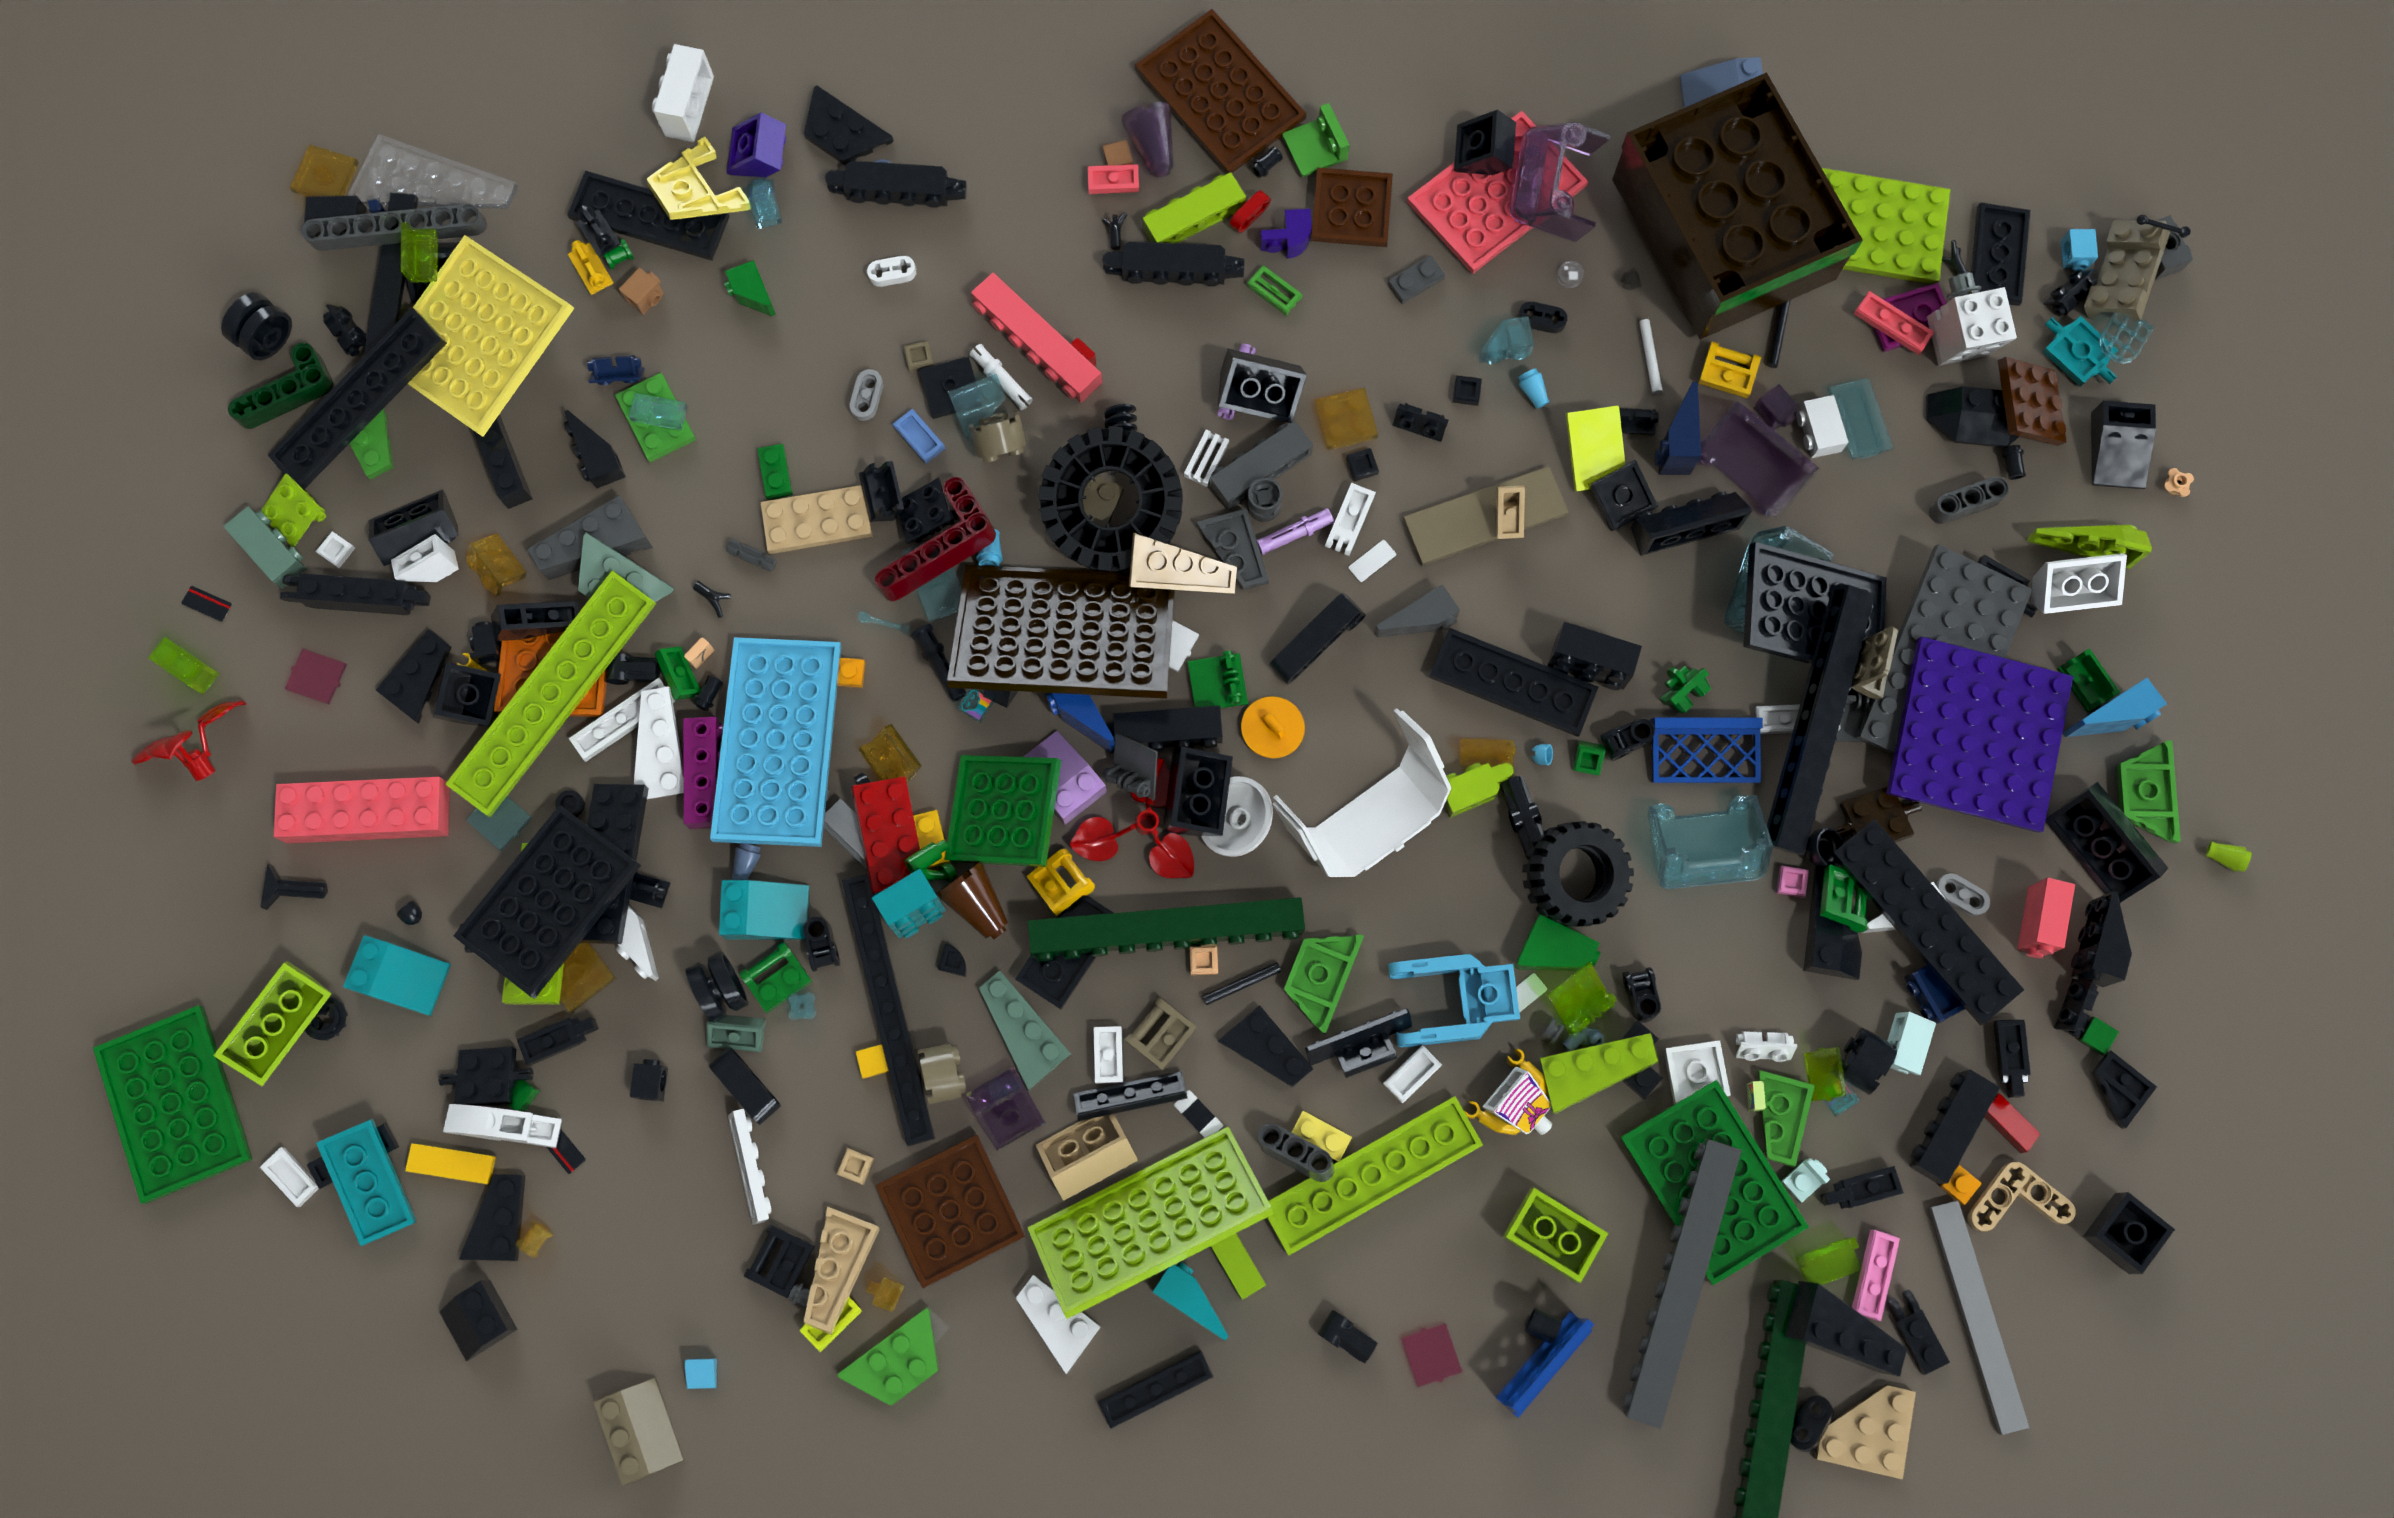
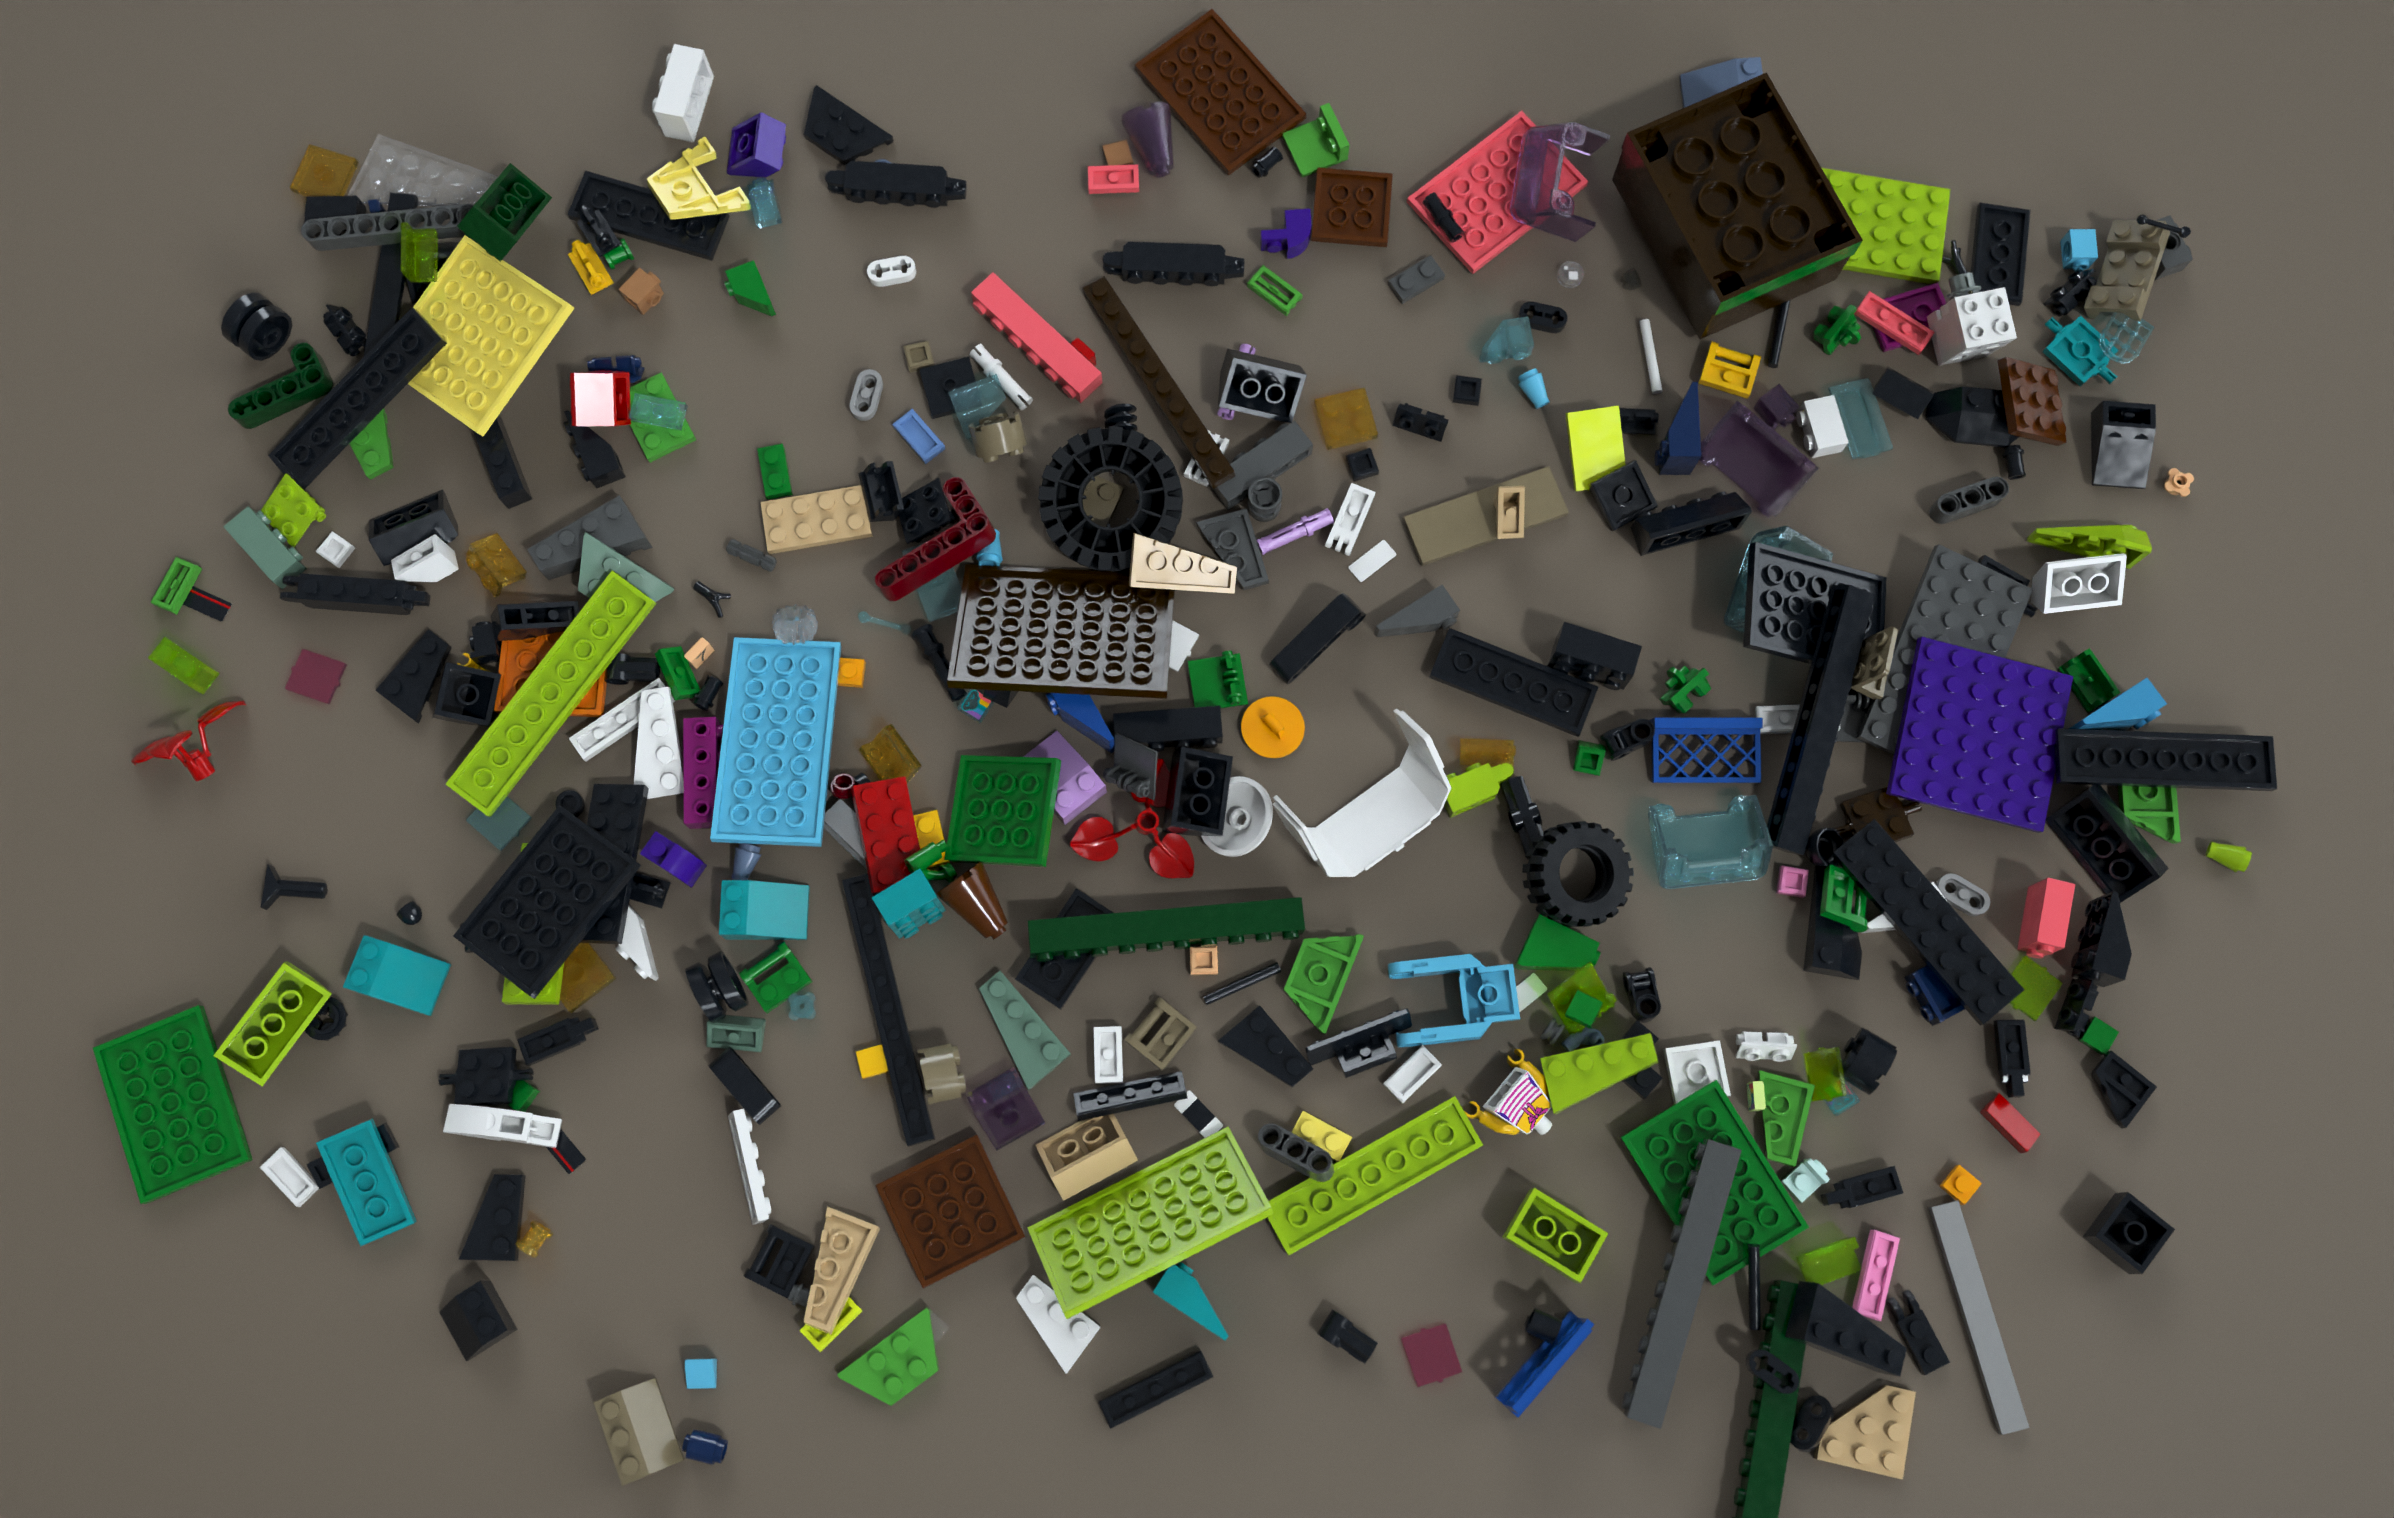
coral brick [274,777,450,844] -> none
yellow tile [405,1143,496,1185] -> none
black brick [630,1059,668,1101] -> none
black piece [804,917,840,972] -> none
tan tile [837,1148,874,1185] -> none
clear yellow tile [866,1277,905,1312] -> none
black tile [938,943,967,977] -> none
yellow plate [1026,848,1095,916] -> none
black bar [1103,212,1128,250] -> none
lime brick [1142,172,1246,243] -> none
lime tile [1211,1233,1266,1300] -> none
red beam [1229,190,1271,233] -> none
black slope [1454,109,1516,175] -> none
medium azure hinge [1531,744,1553,766] -> none
light aqua hinge [1887,1012,1936,1075] -> none
black brick [1909,1069,2000,1185] -> none
tan beam [1967,1162,2076,1232] -> none
none -> bright green tile [150,557,202,615]
none -> dark green brick [457,163,552,262]
none -> slope [570,370,631,426]
none -> dark purple brick [640,831,707,888]
none -> dark blue brick [682,1429,728,1465]
none -> clear gear [772,604,818,645]
none -> dark red plate [830,774,857,799]
none -> dark brown plate [1082,276,1235,489]
none -> black pin [1422,192,1465,243]
none -> green tile [1565,990,1603,1029]
none -> black beam [1746,1349,1799,1394]
none -> black bar [1748,1244,1761,1330]
none -> green hips [1814,304,1861,355]
none -> black hinge [1872,366,1934,419]
none -> clear neon green piece [2010,955,2063,1021]
none -> black plate [2054,728,2277,791]

